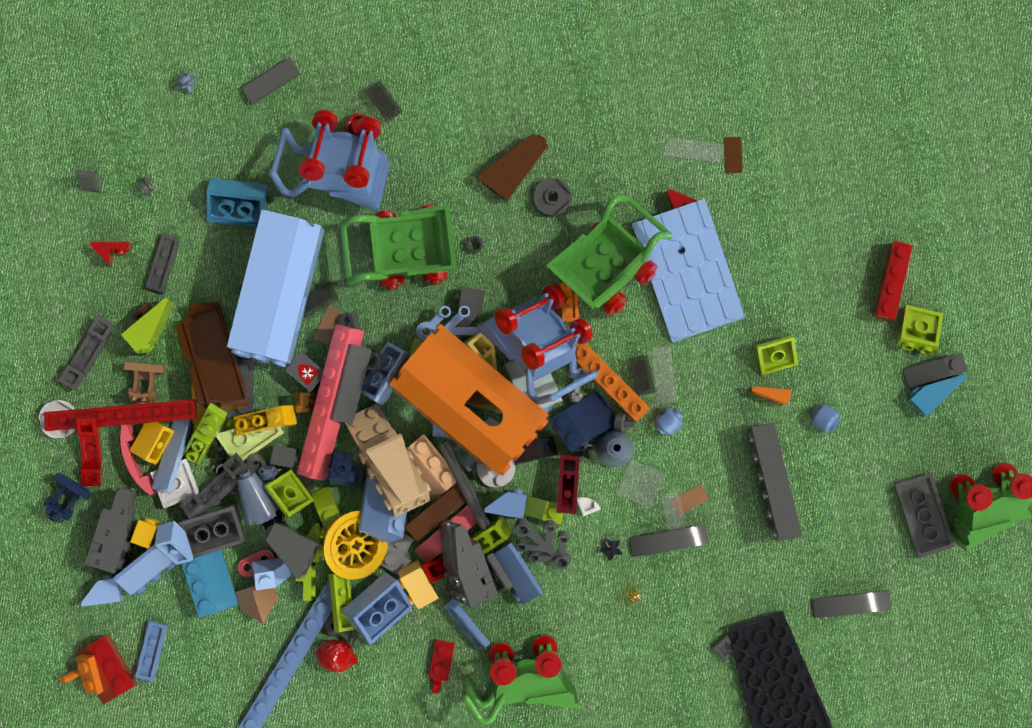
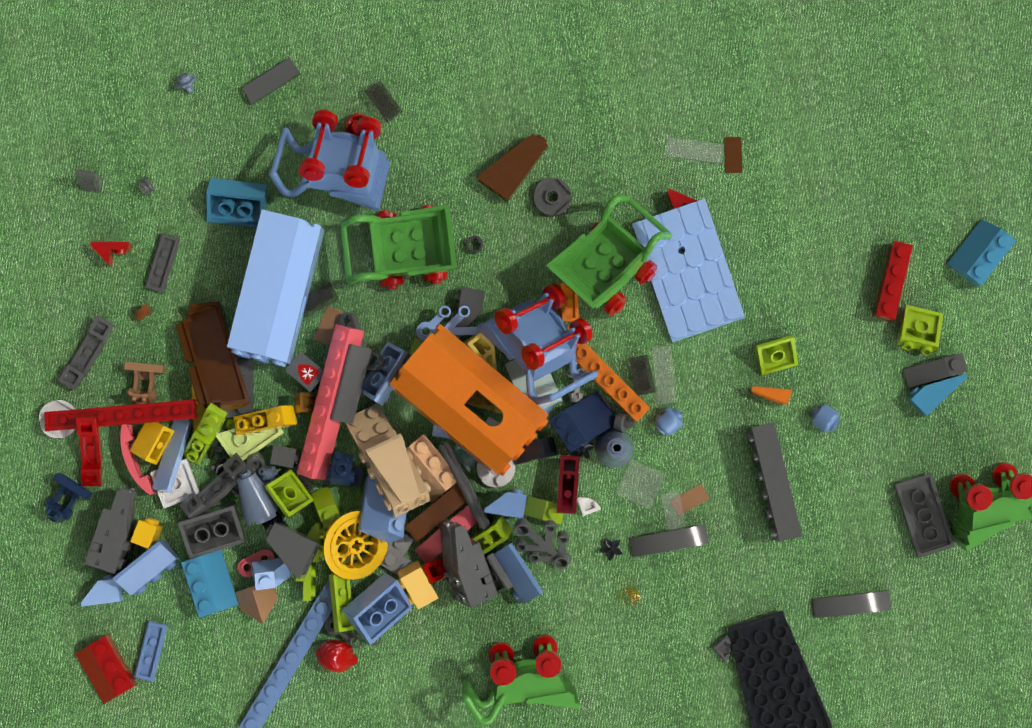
orange plate [60,654,103,695] -> none
lime slope [121,297,175,355] -> none
light blue slope [155,521,193,565] -> none
red plate [429,639,455,694] -> none
medium blue tile [444,599,490,651] -> none
none -> dark azure slope [947,219,1017,288]

